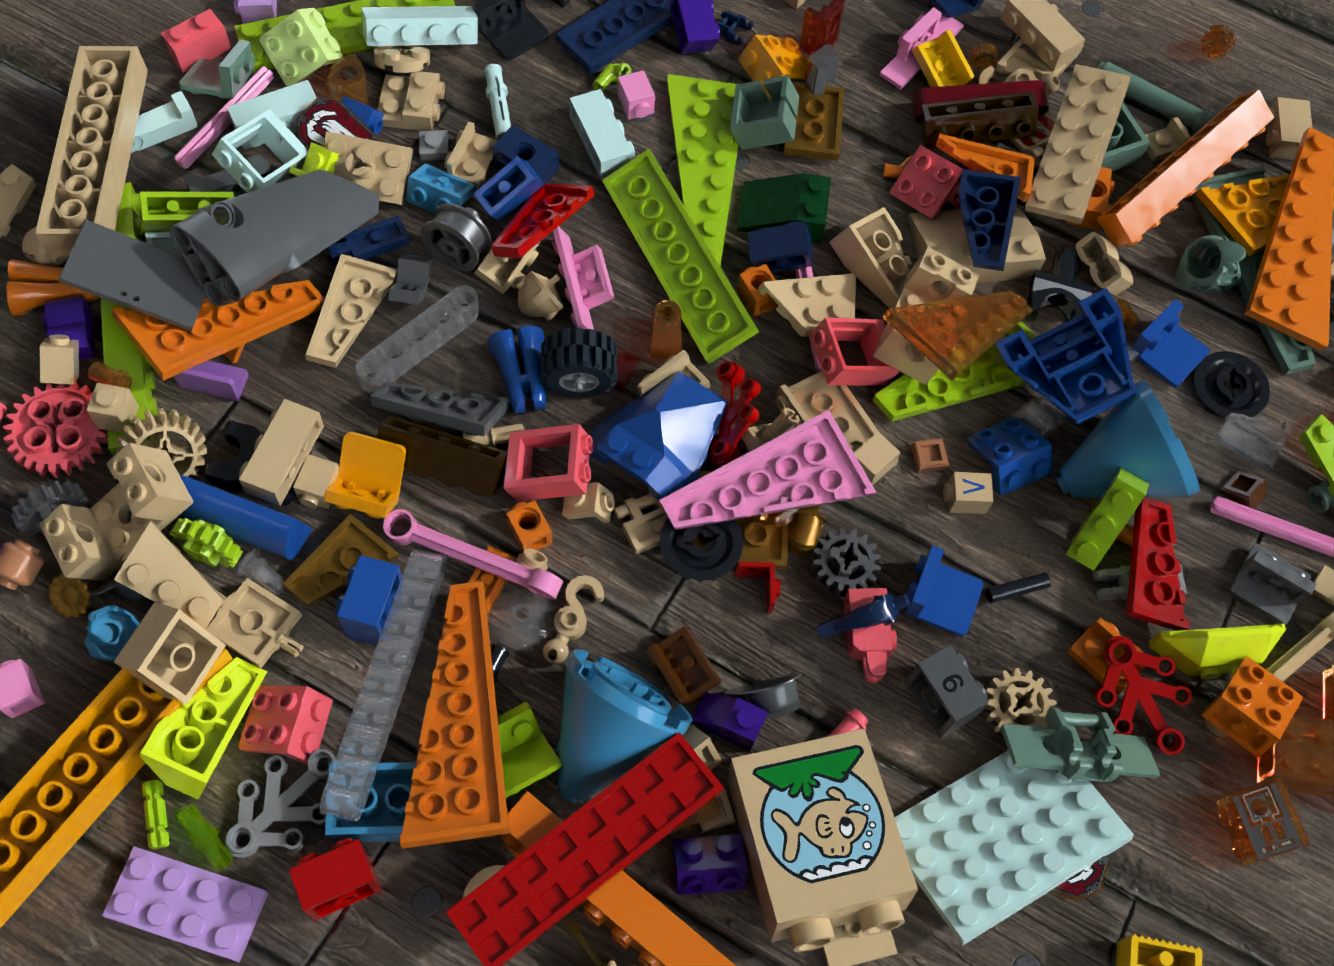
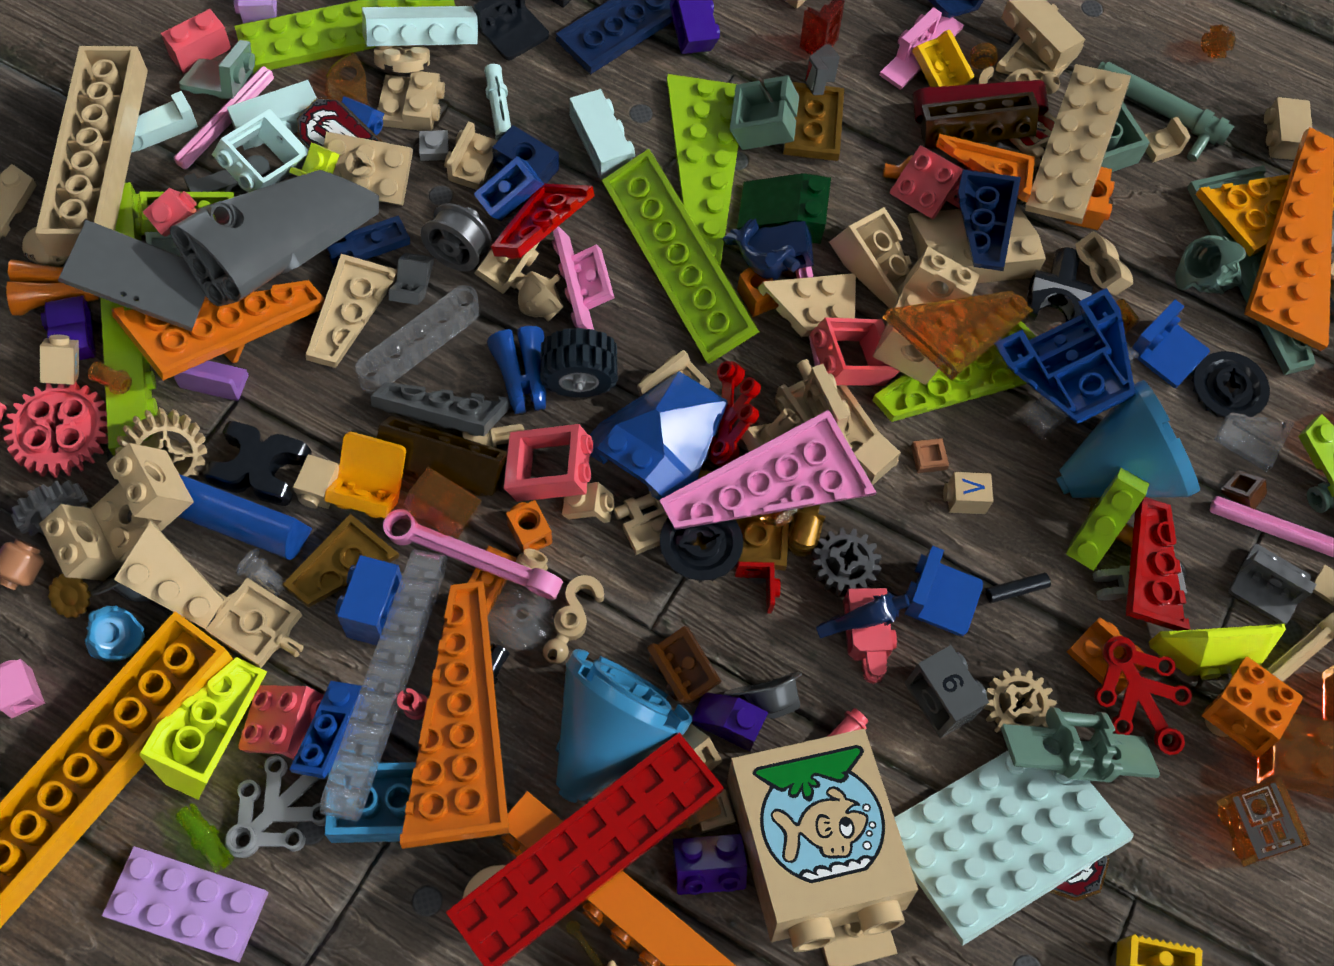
tan brick [86,383,139,433] -> none
tan brick [114,602,226,705] -> none
lime axle [142,779,170,850] -> none
lime gear [170,518,243,568] -> none
tan brick [239,399,324,506] -> none
yellowish green bracket [260,8,344,86] -> none
red brick [288,838,382,921] -> none
dark azure bracket [405,163,476,213] -> none
lime bracket [498,701,562,798] -> none
lime arm [592,63,631,92] -> none
clear red piece [615,350,640,390] -> none
bright pink brick [617,70,655,120] -> none
clear orange piece [651,300,682,359] -> none
dark blue piece [715,11,754,45] -> none
light orange bracket [738,34,808,98] -> none
blue bracket [967,417,1052,496] -> none
brick [1097,90,1274,247] -> none
none -> coral bracket [143,188,197,237]
none -> blue slope [290,681,372,778]
none -> coral pin [397,688,428,720]
none -> clear orange brick [403,467,483,539]
none -> dark blue animal [723,218,800,281]
none -> tan plate [797,359,853,449]

